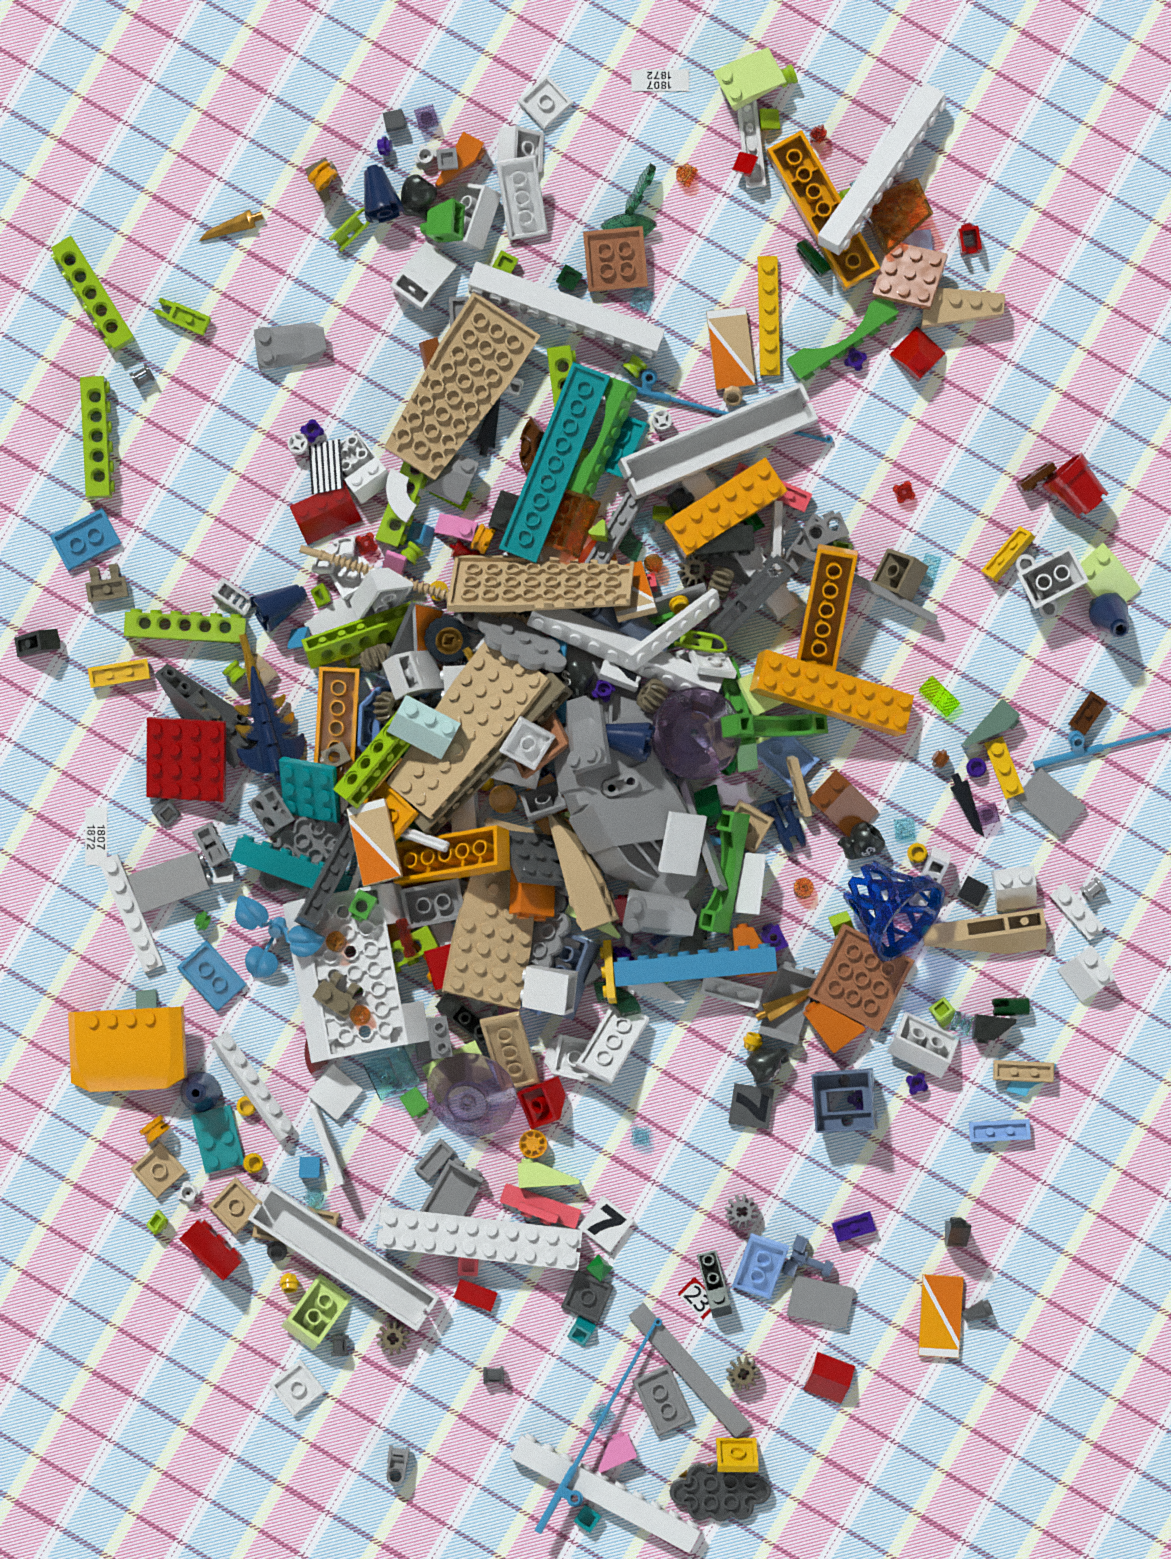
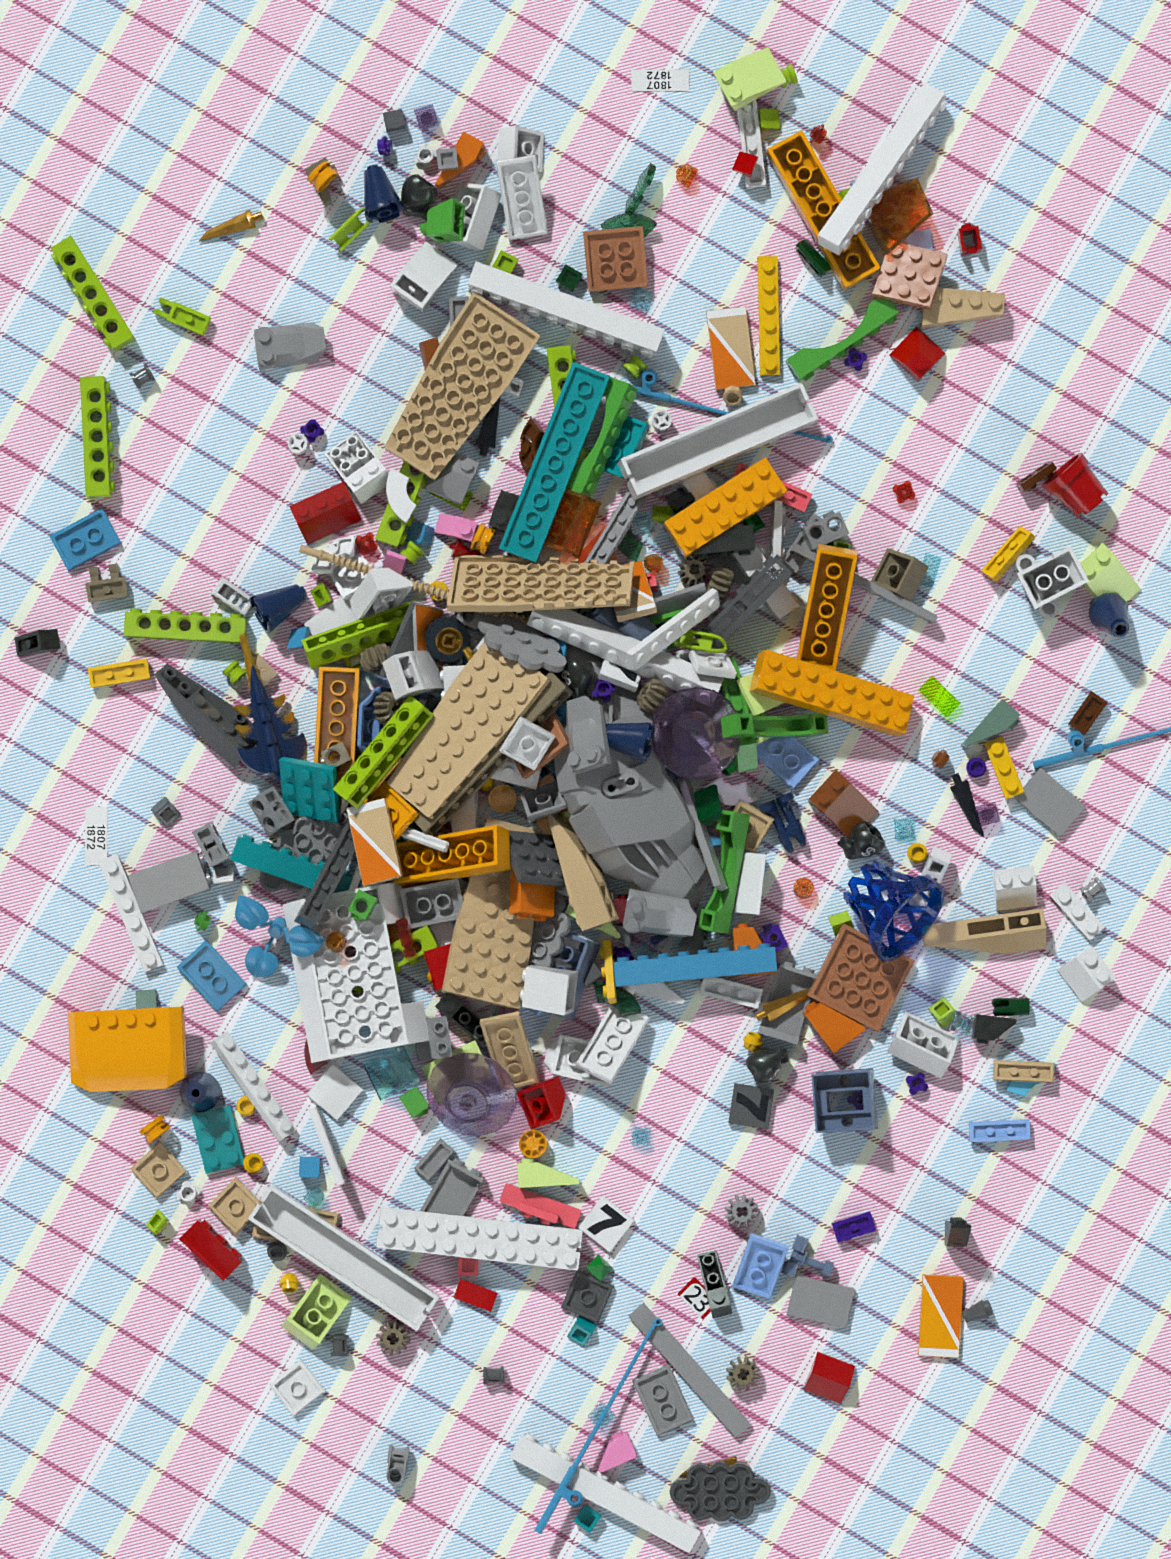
red plate [146,717,226,802] -> none
sticker [309,439,343,495] -> none
dark tan plate [312,971,361,1019] -> none
clear orange tile [350,1005,371,1026] -> none
light aqua slope [387,695,461,759] -> none
white tile [517,73,574,130] -> none
lime slope [588,519,608,542] -> none
white tile [658,811,707,876] -> none
yellow plate [669,595,689,614] -> none
yellow plate [716,1438,759,1472] -> none
tan tile [786,755,812,817] -> none
black piece [957,876,989,907] -> none

